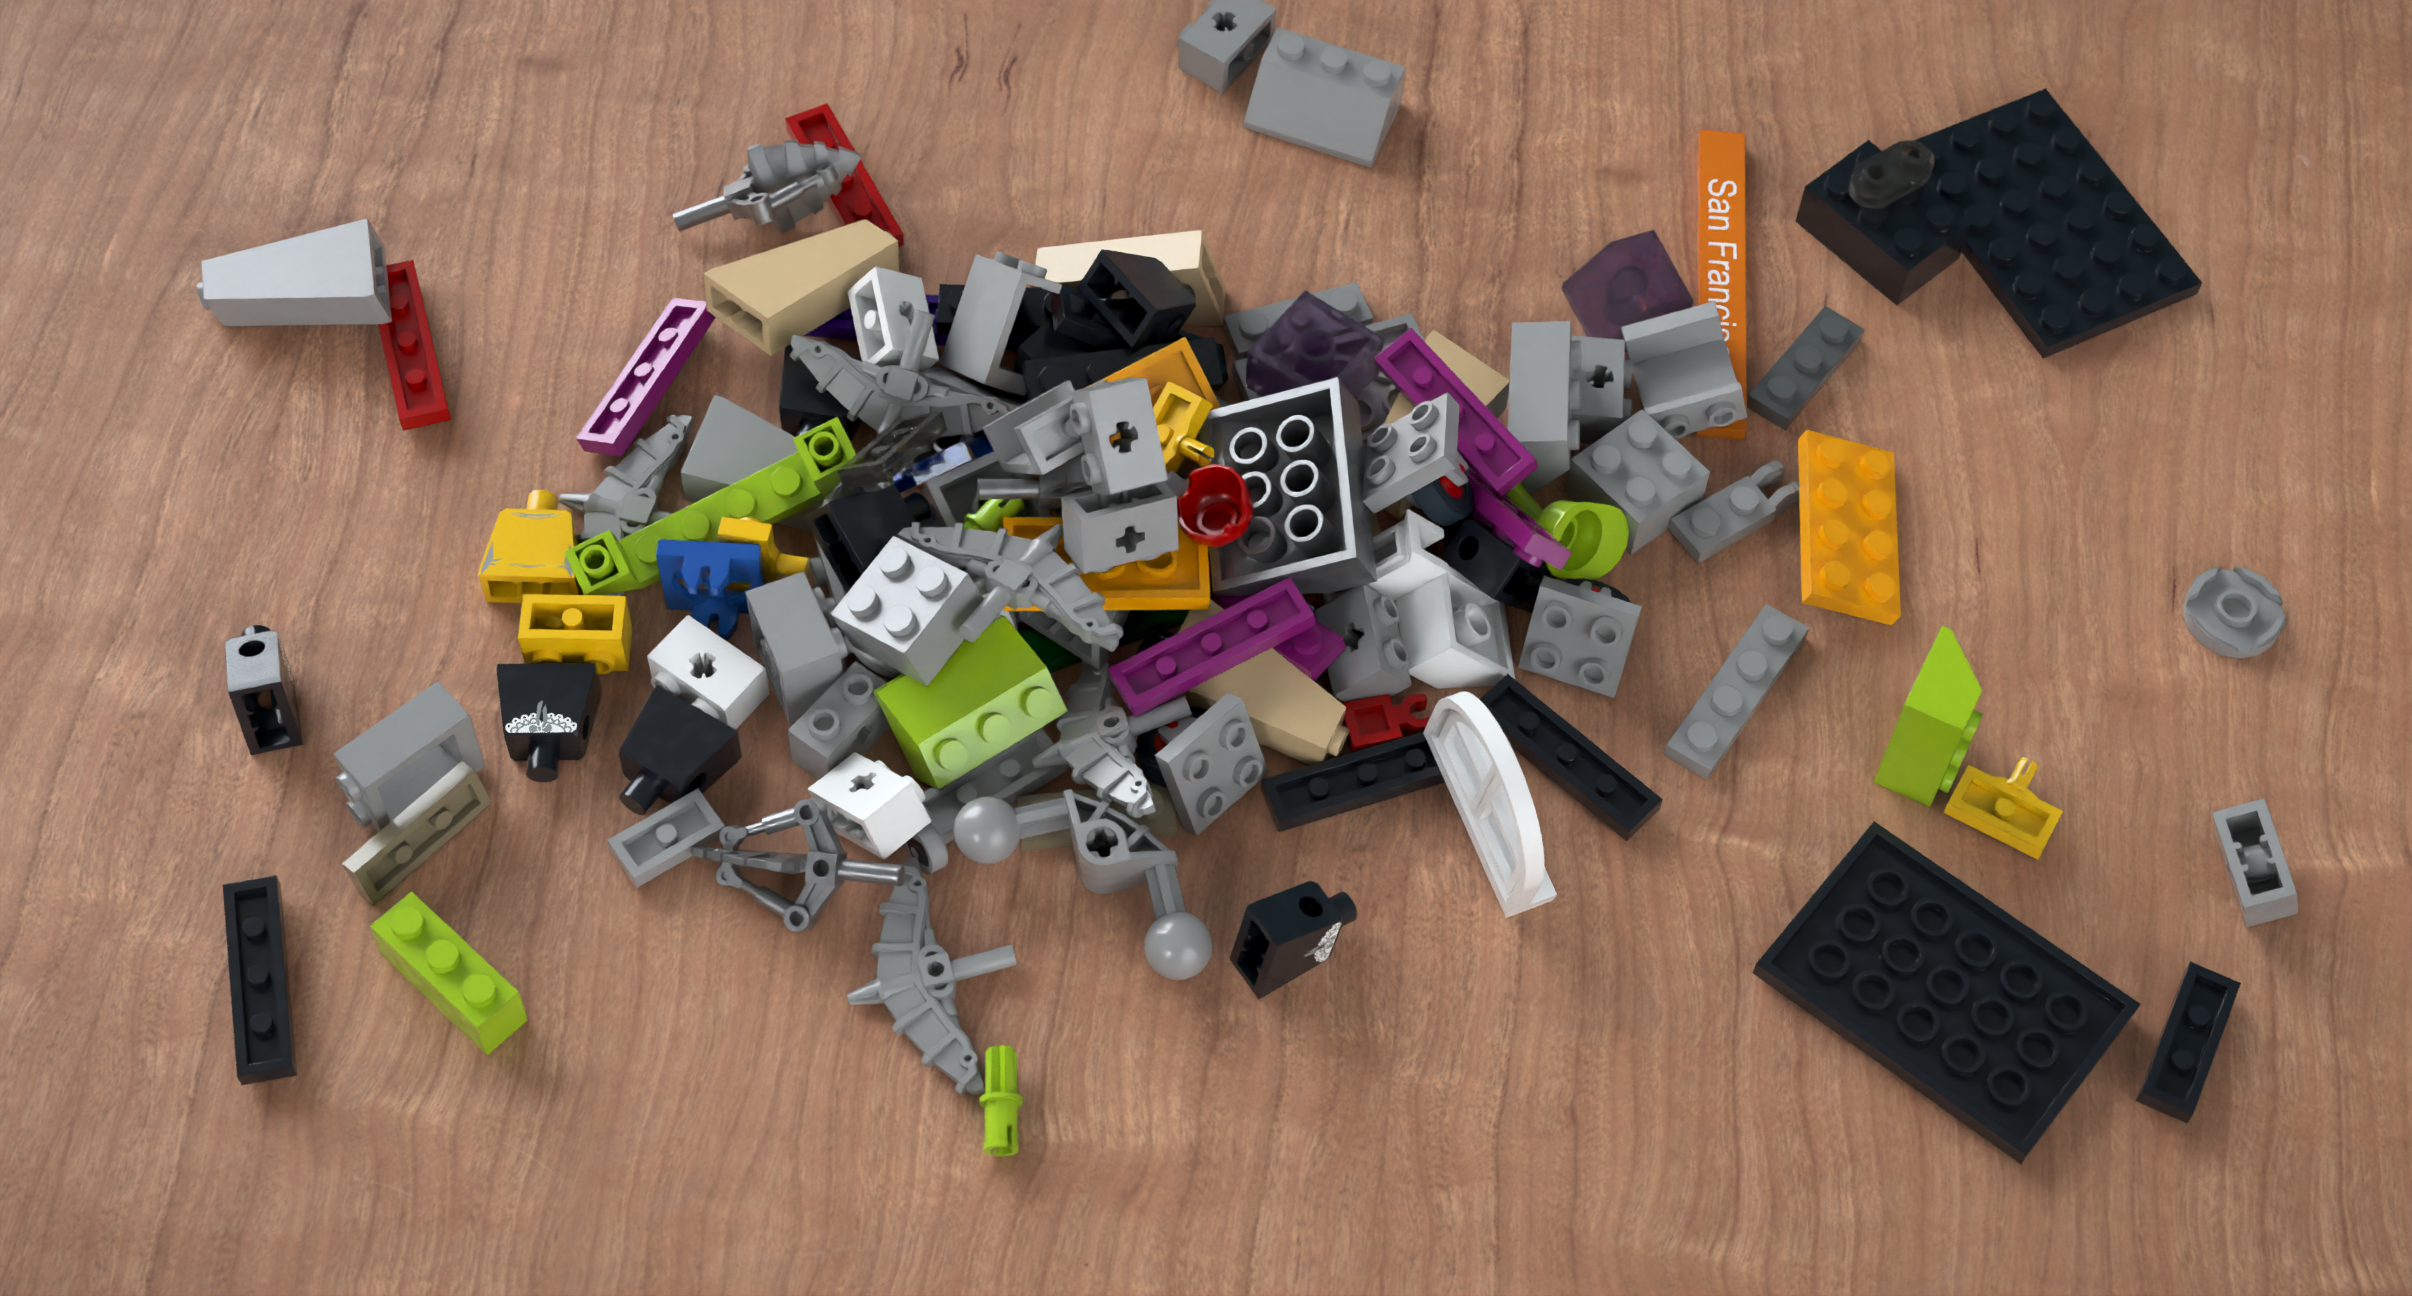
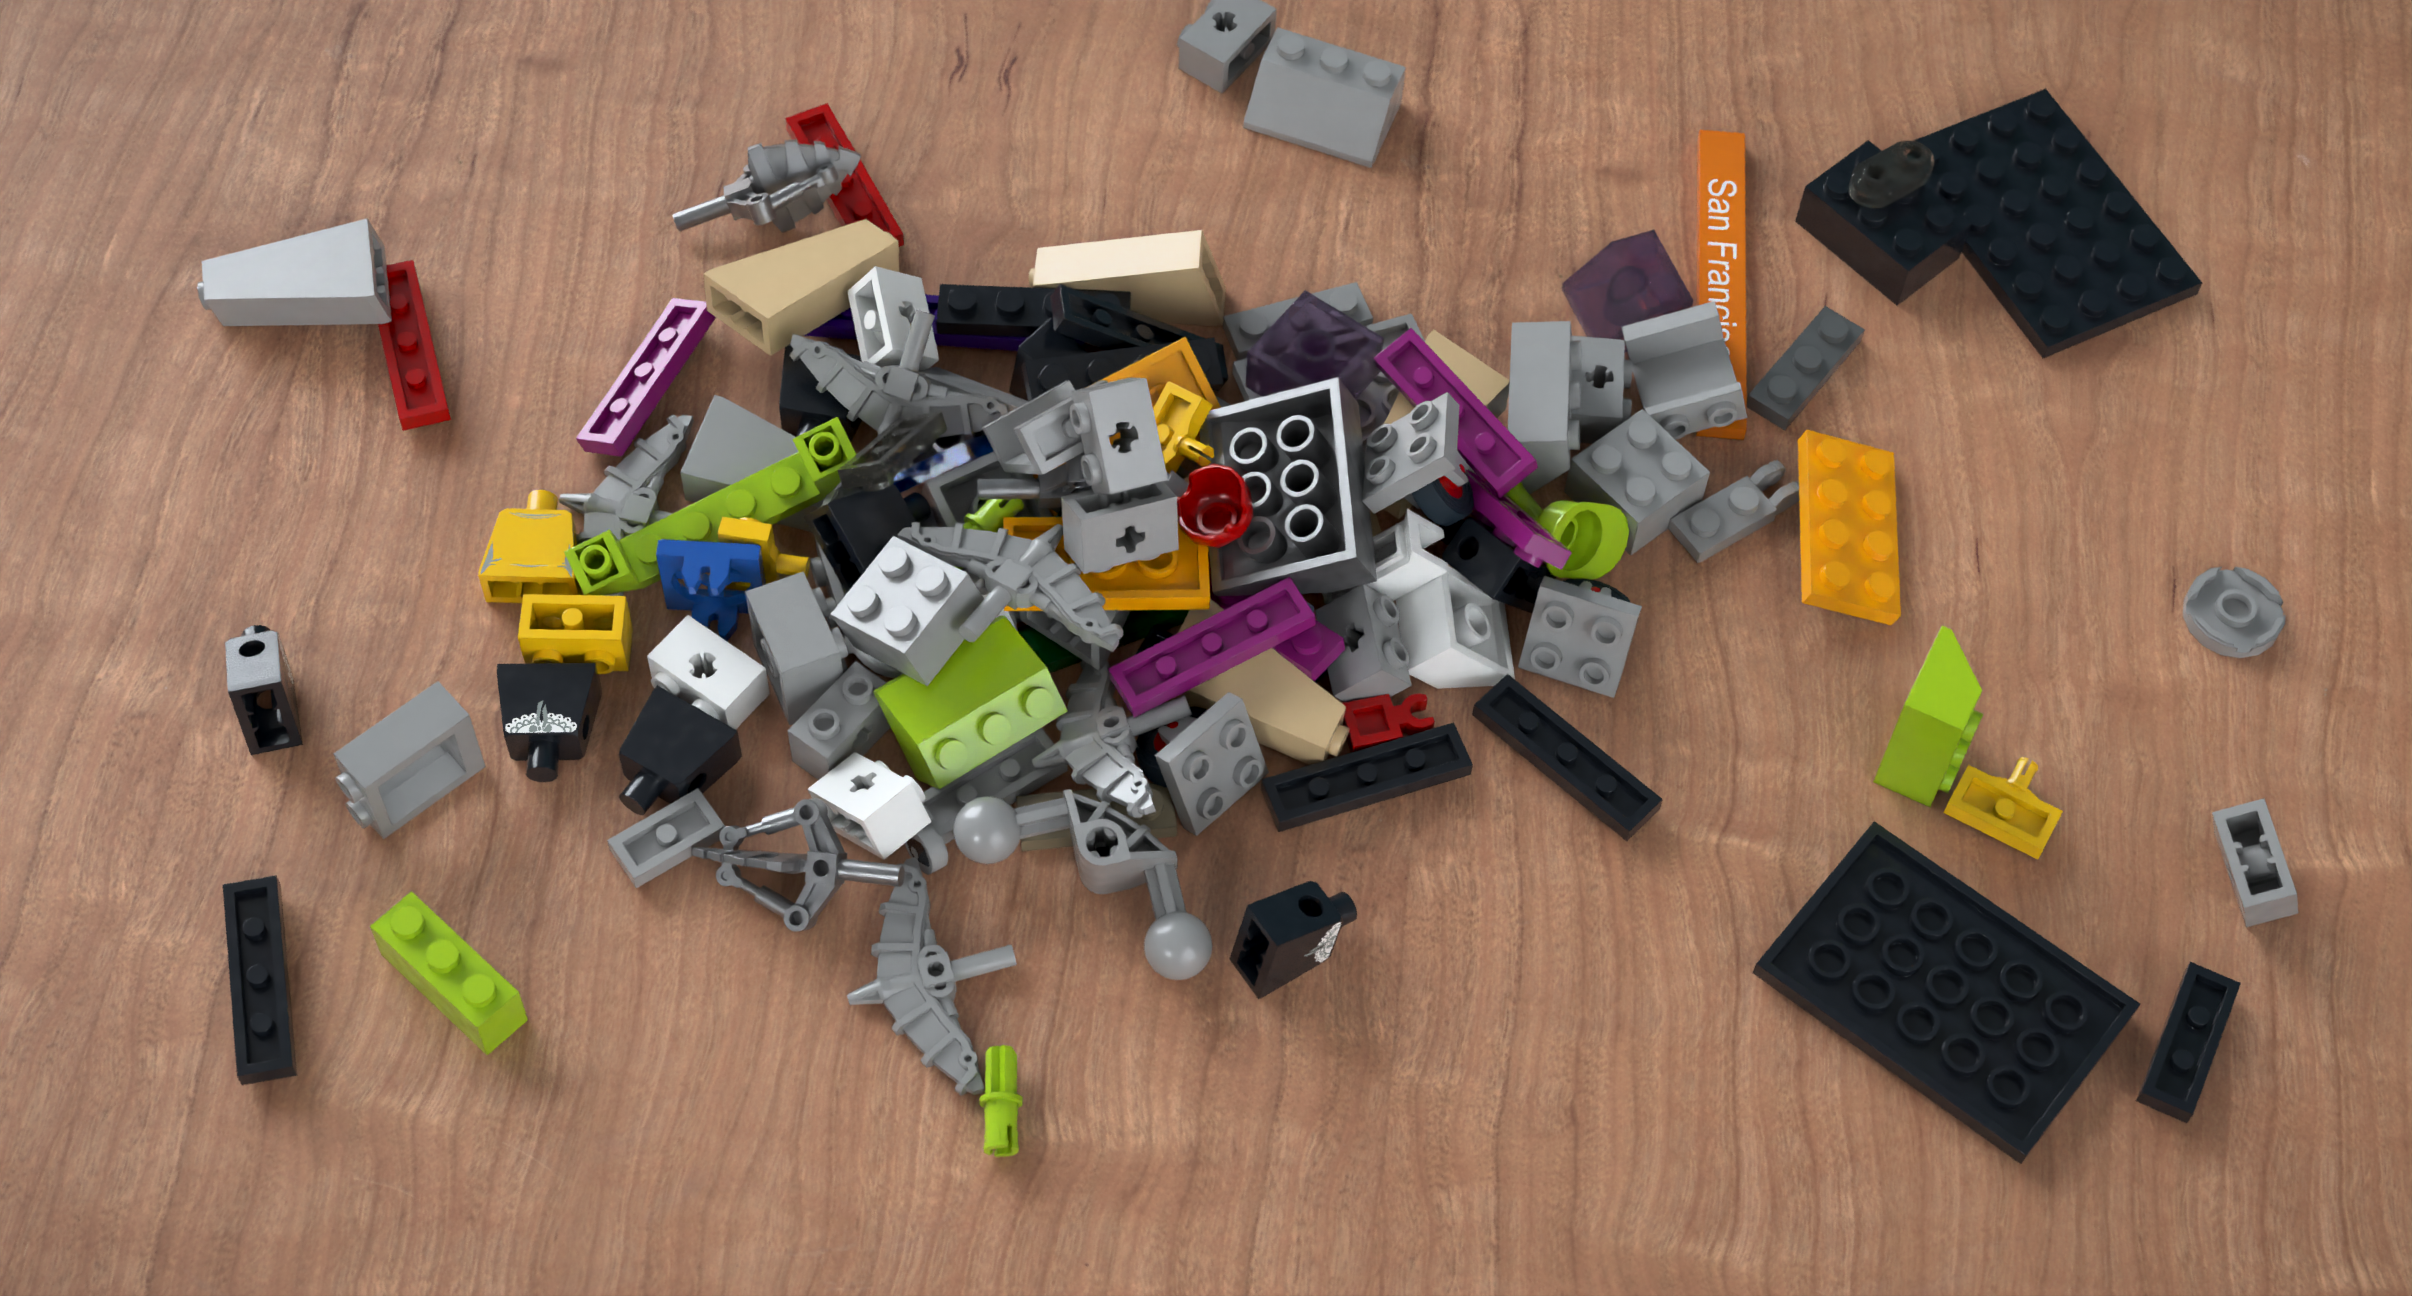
dark tan plate [342,761,492,906] -> none
light grey panel [939,251,1062,396] -> none
black torso [1078,249,1196,348] -> none
white window [1423,691,1557,918] -> none
light grey plate [1664,604,1809,780] -> none

